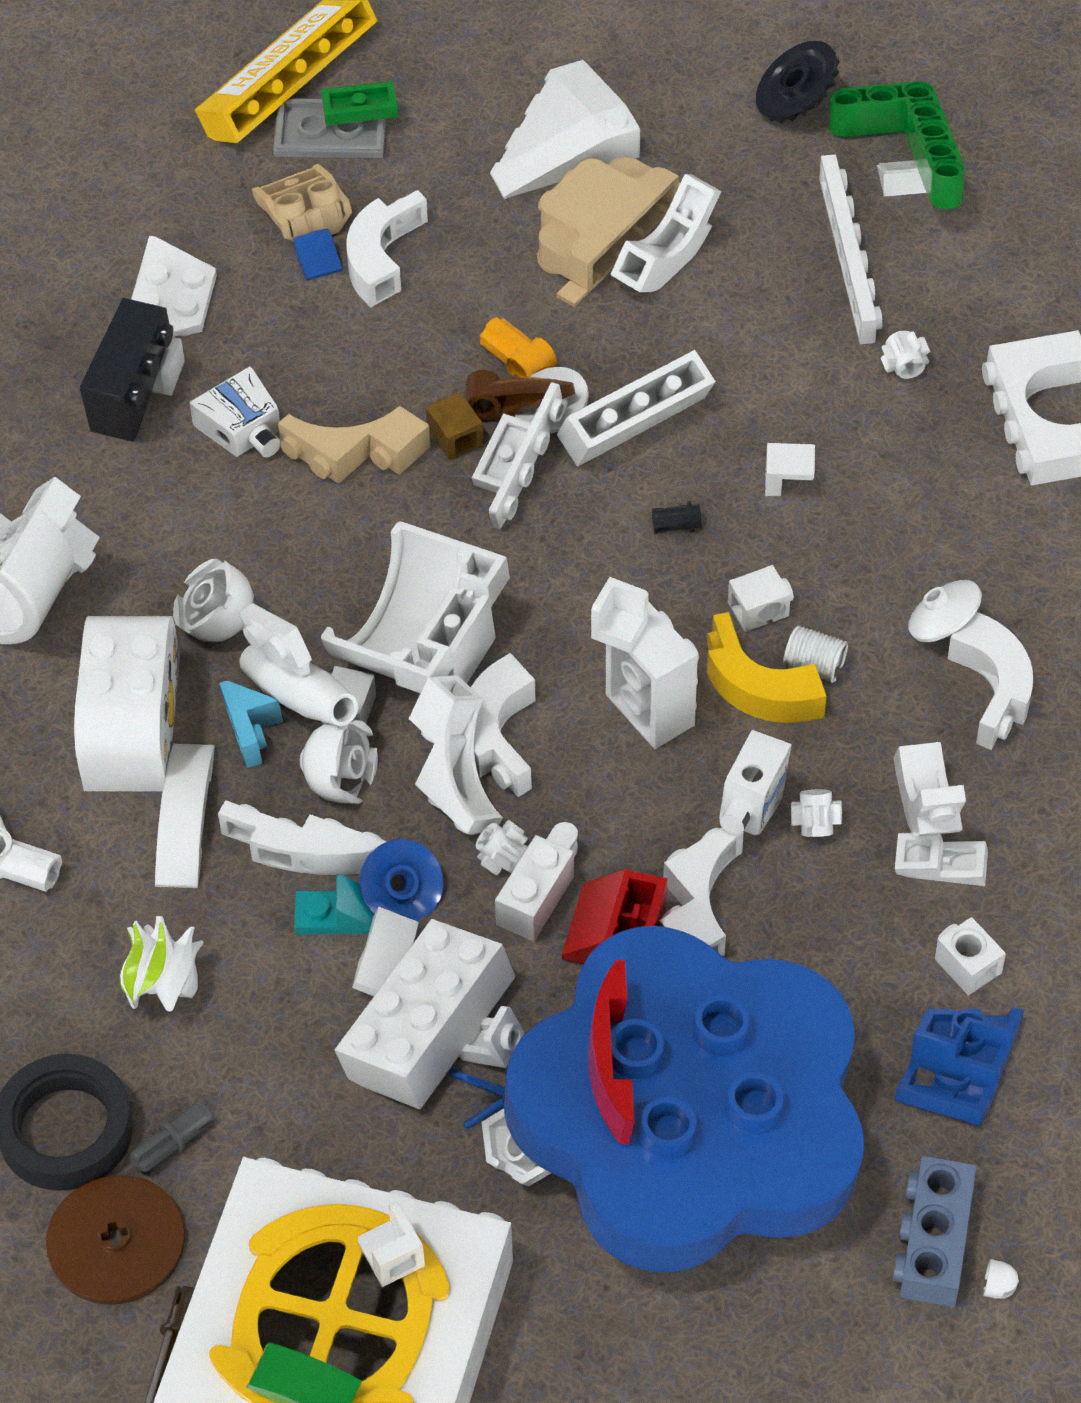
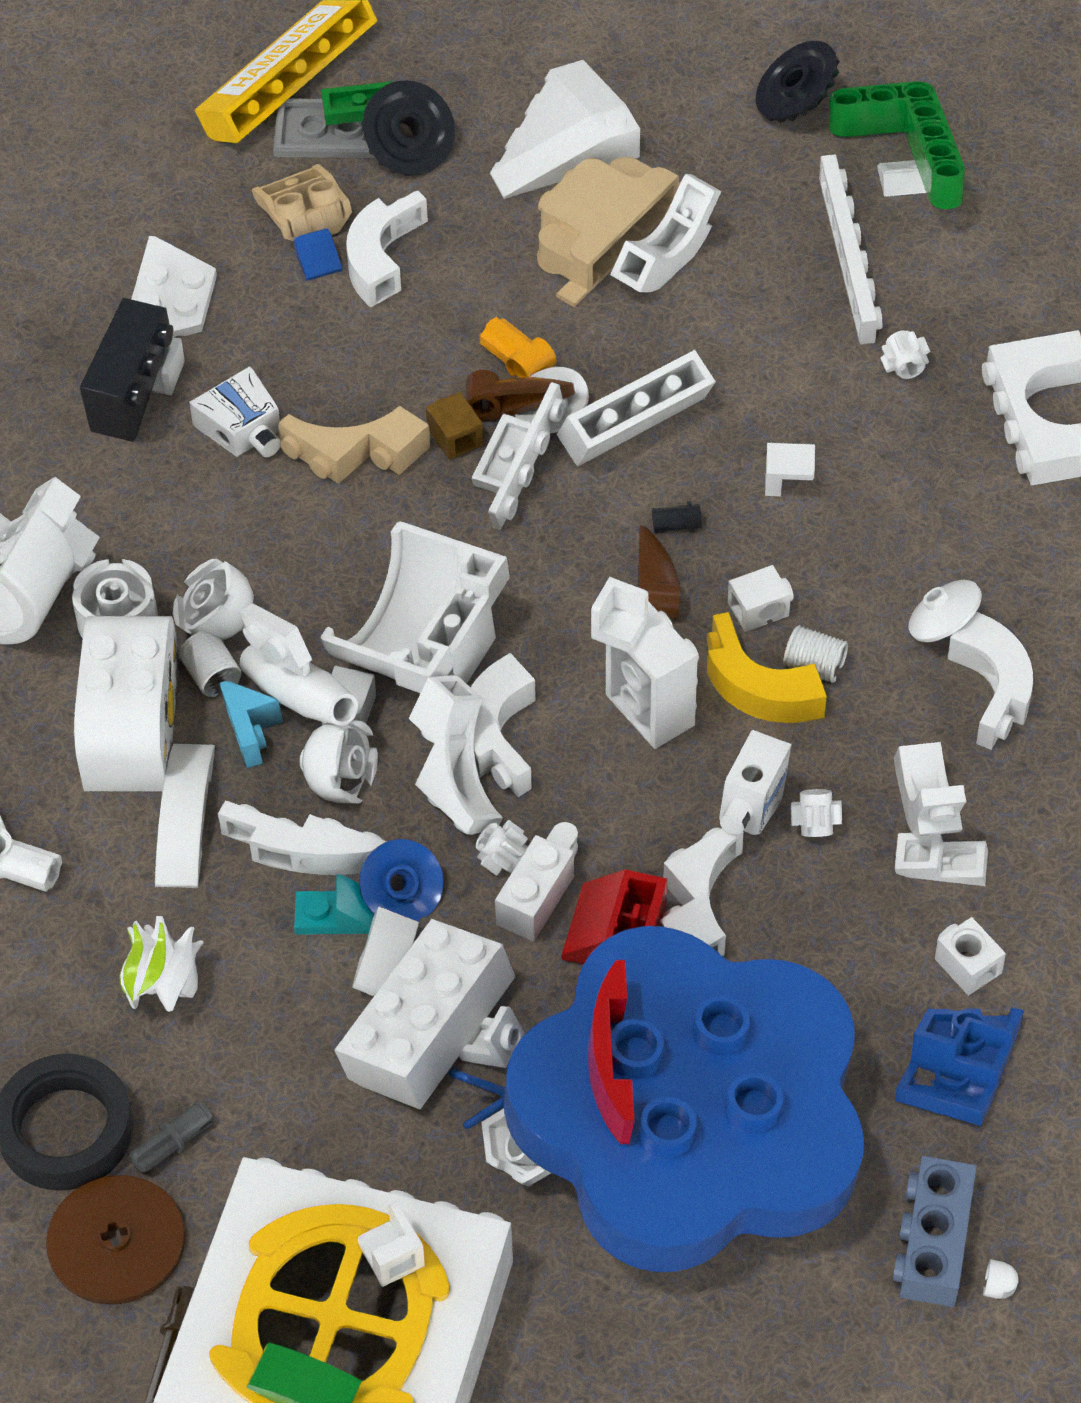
none -> white brick [72,559,158,638]
none -> white piece [179,631,241,697]
none -> black gear [361,80,455,176]
none -> reddish brown piece [638,525,680,619]

